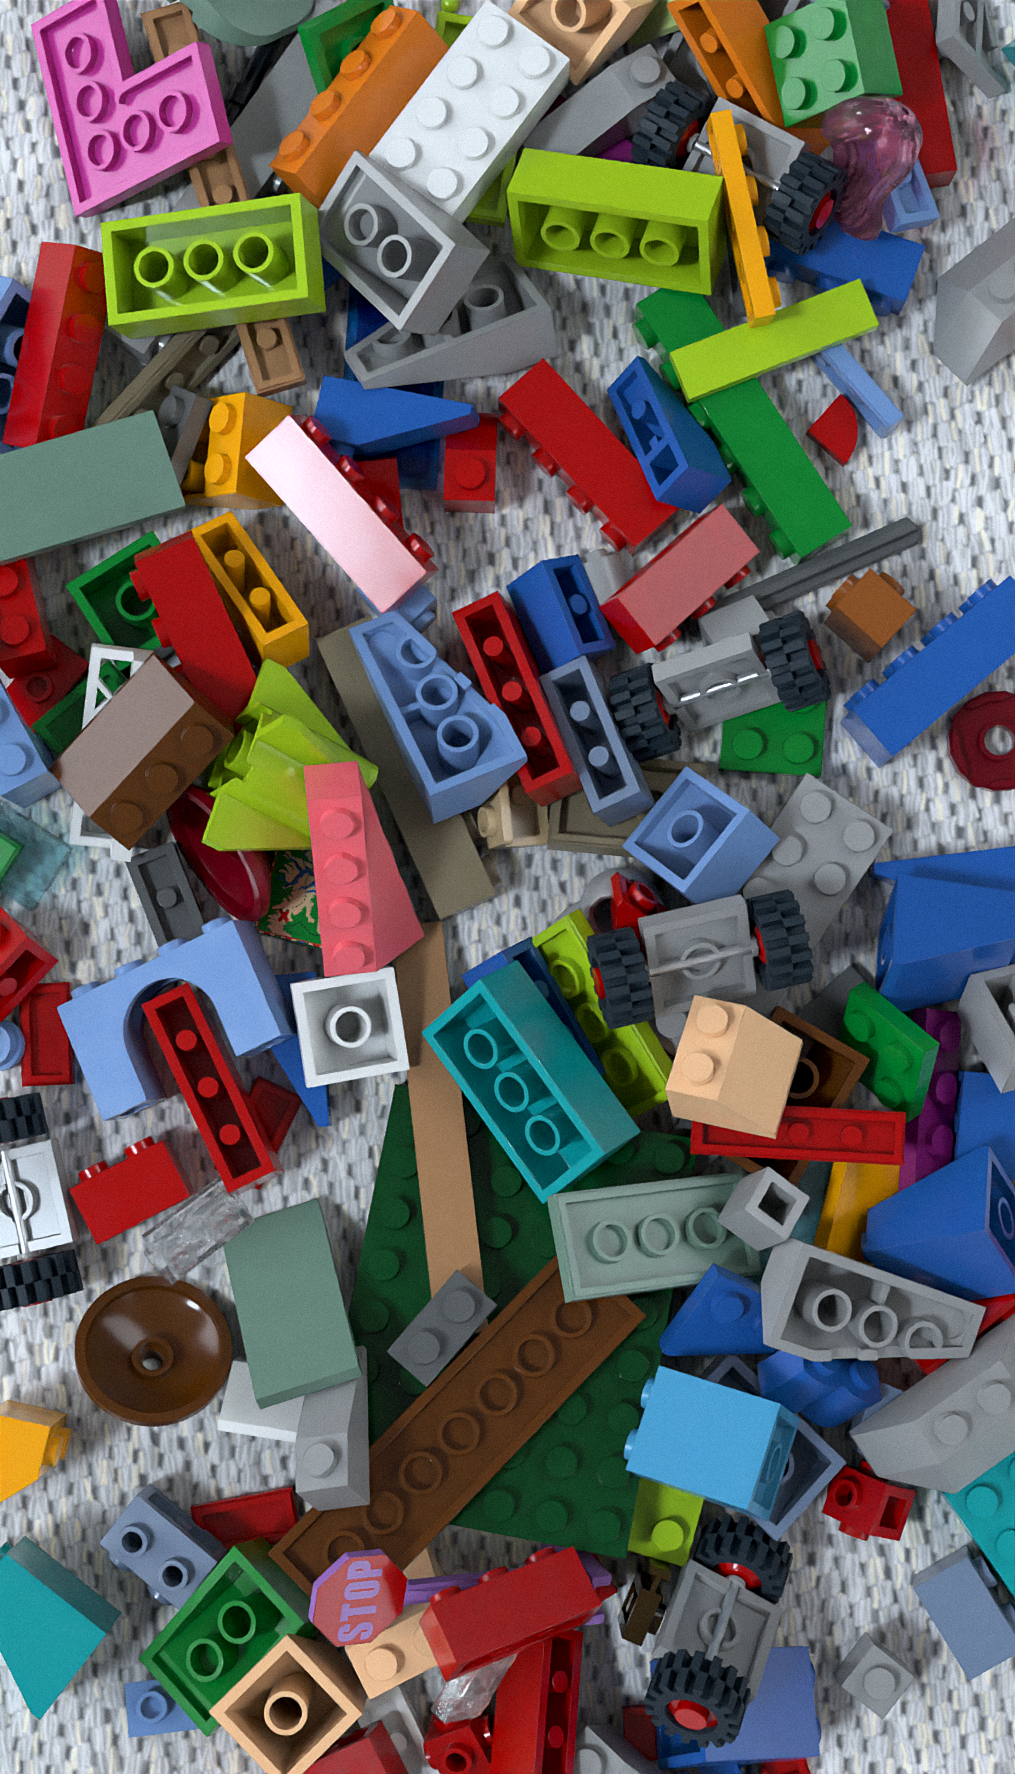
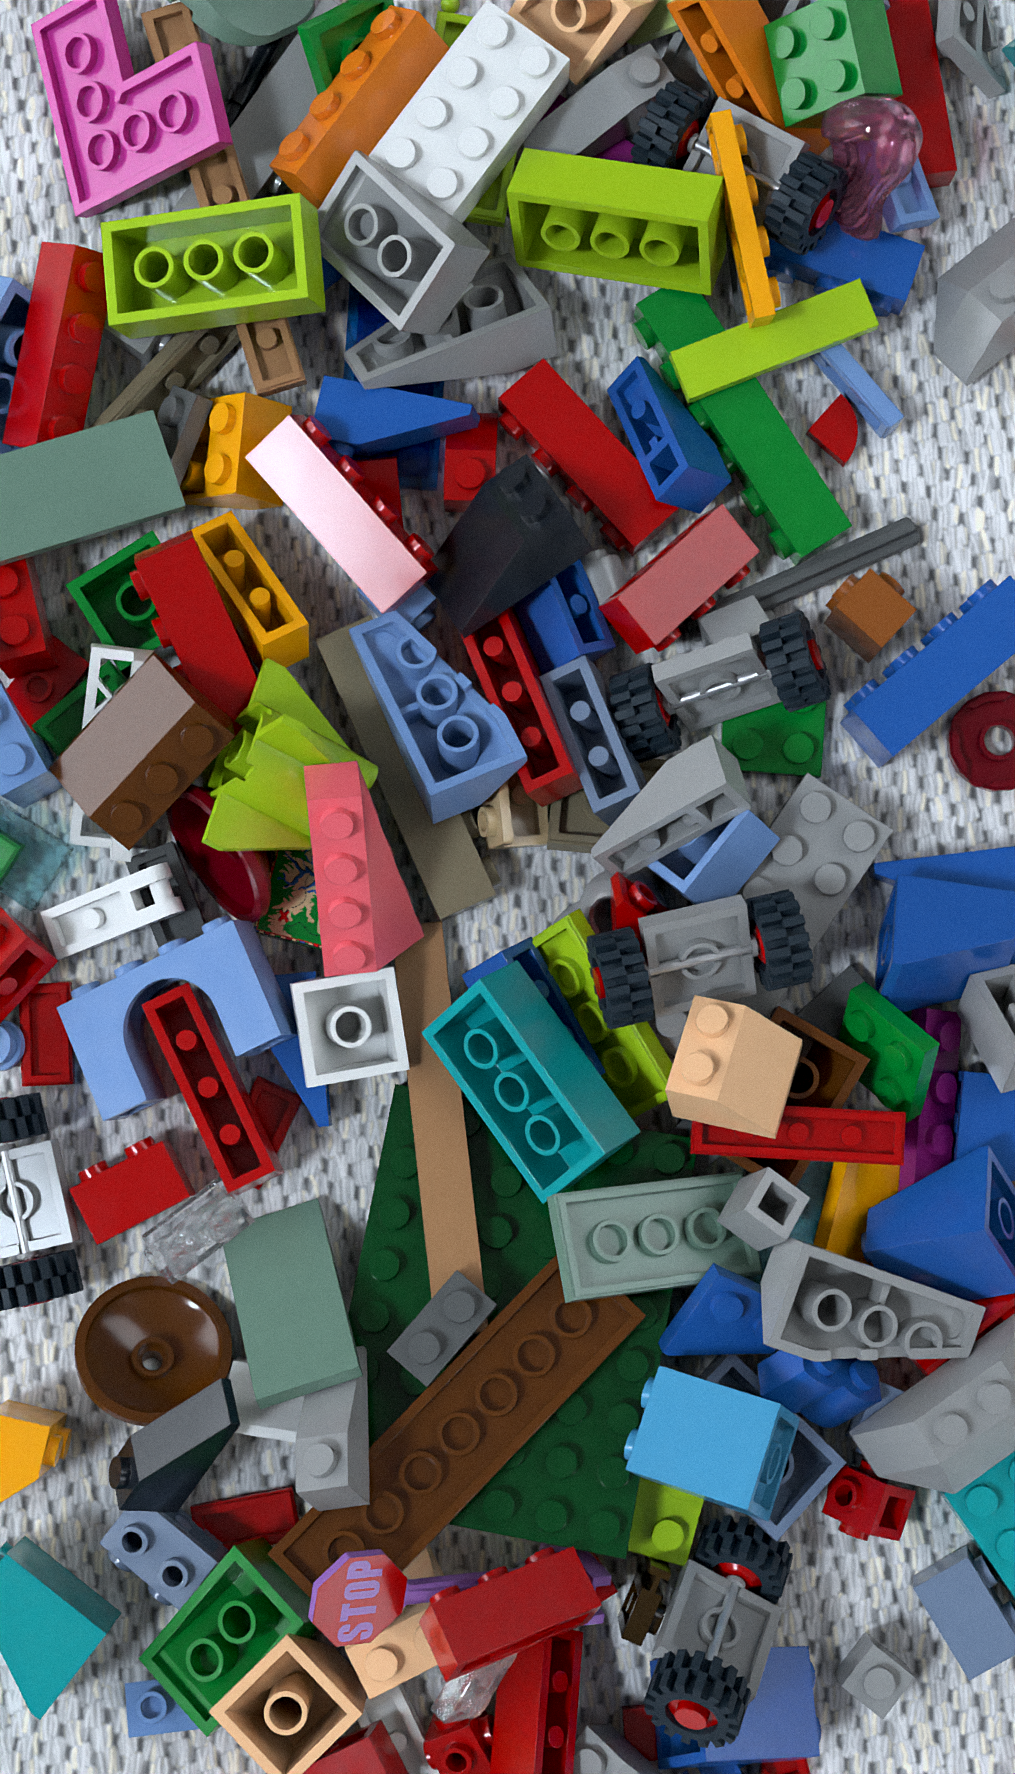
none -> white plate [40,862,185,960]
none -> black slope [108,1378,240,1512]
none -> black slope [427,454,593,639]
none -> light grey slope [591,735,752,877]

